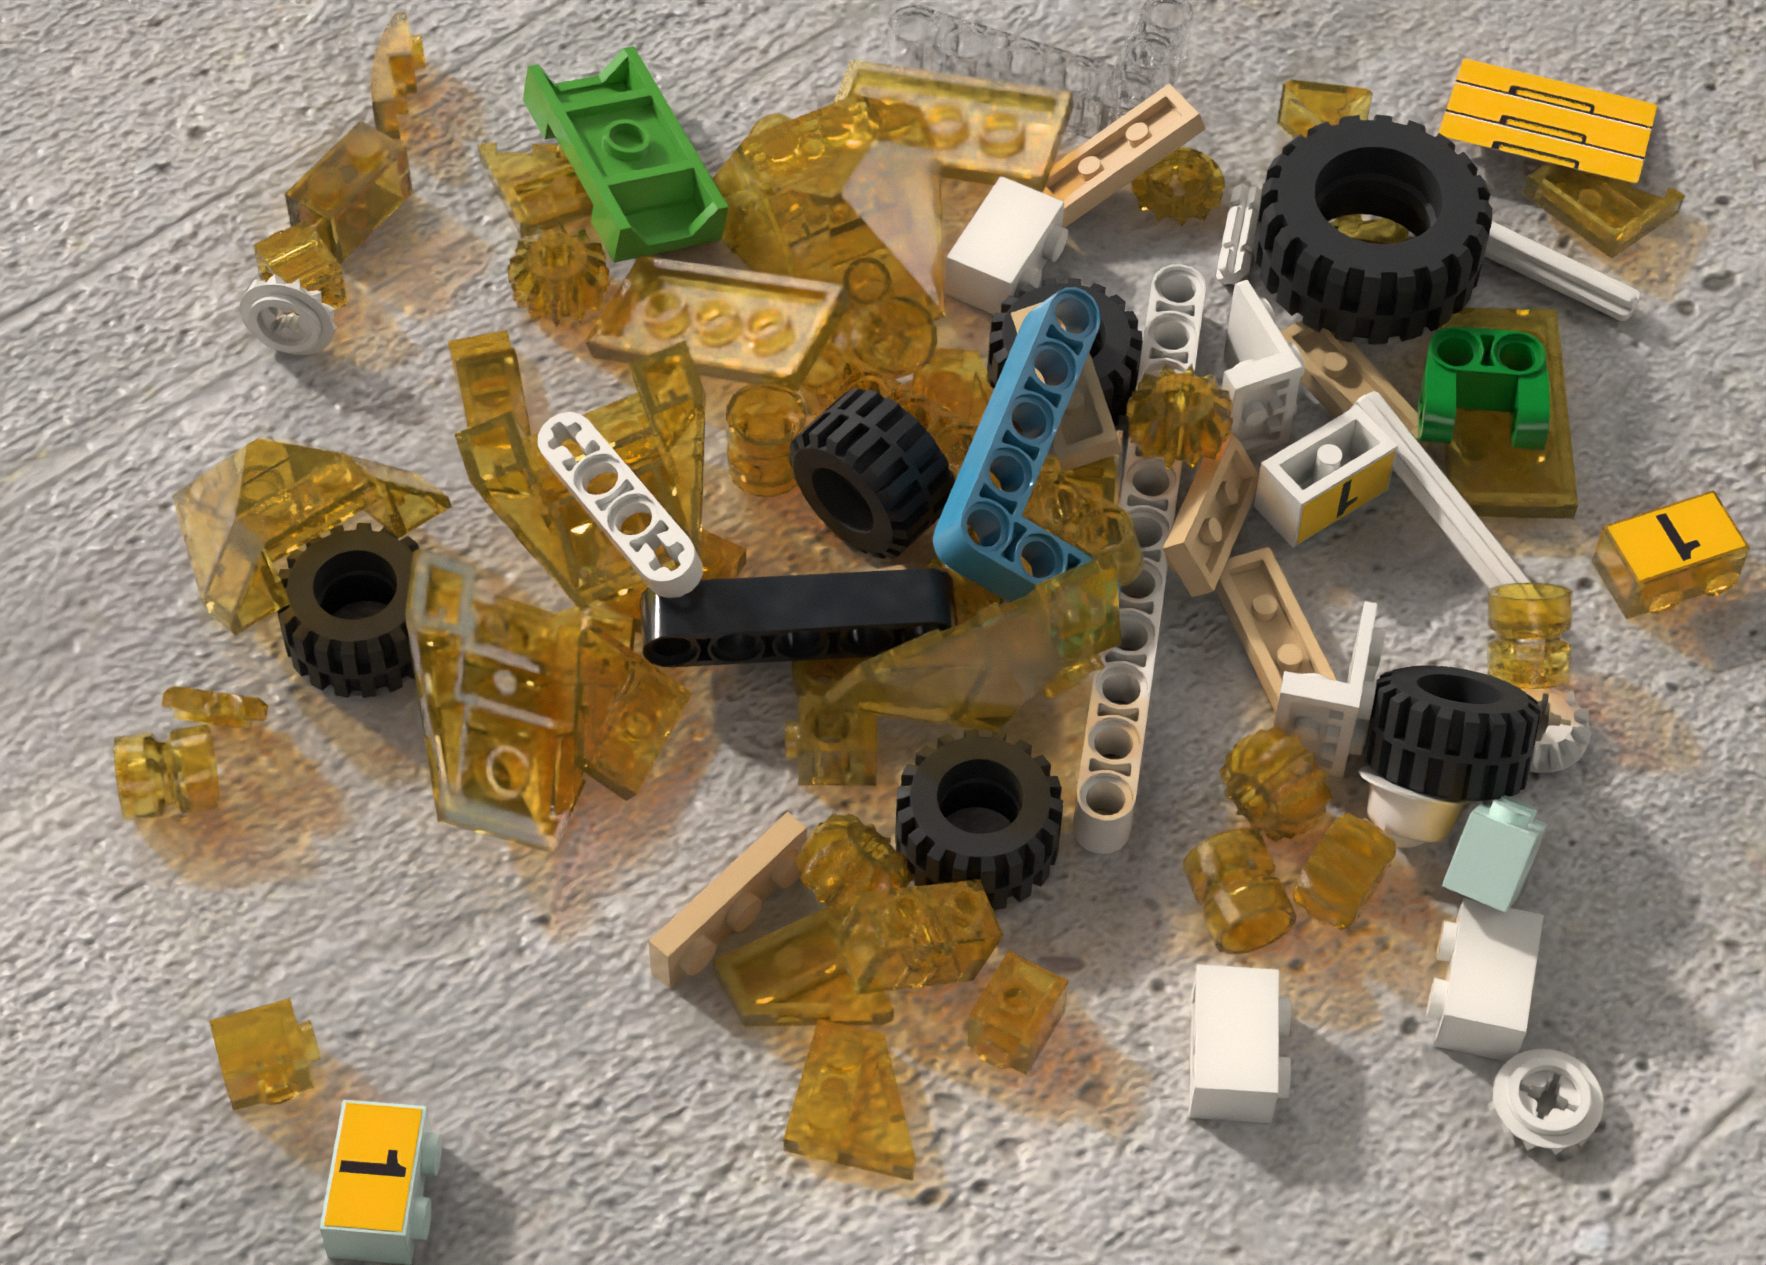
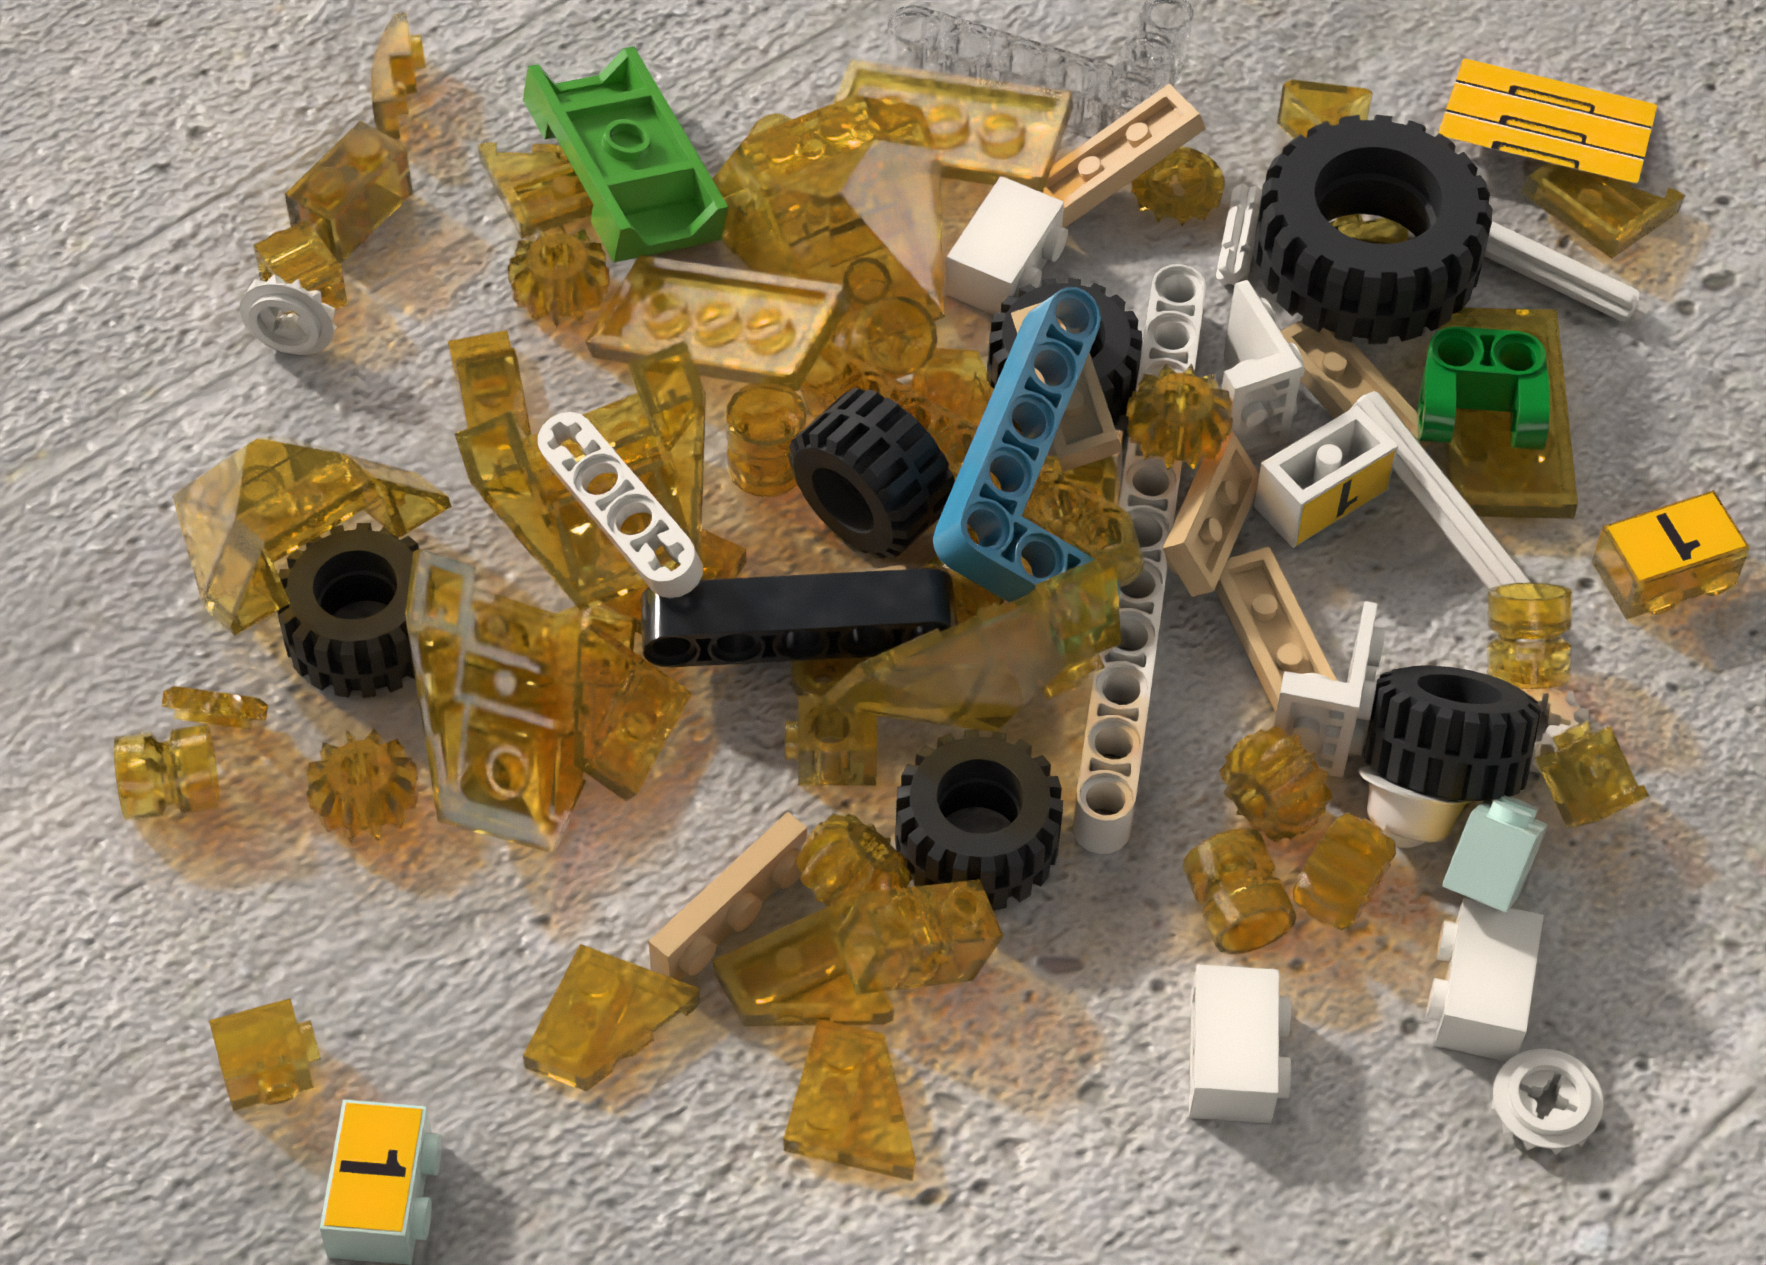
clear yellow brick [967,951,1069,1075] -> none
none -> clear yellow gear [306,729,418,843]
none -> clear yellow wing [523,944,700,1092]
none -> clear yellow brick [1535,721,1649,829]

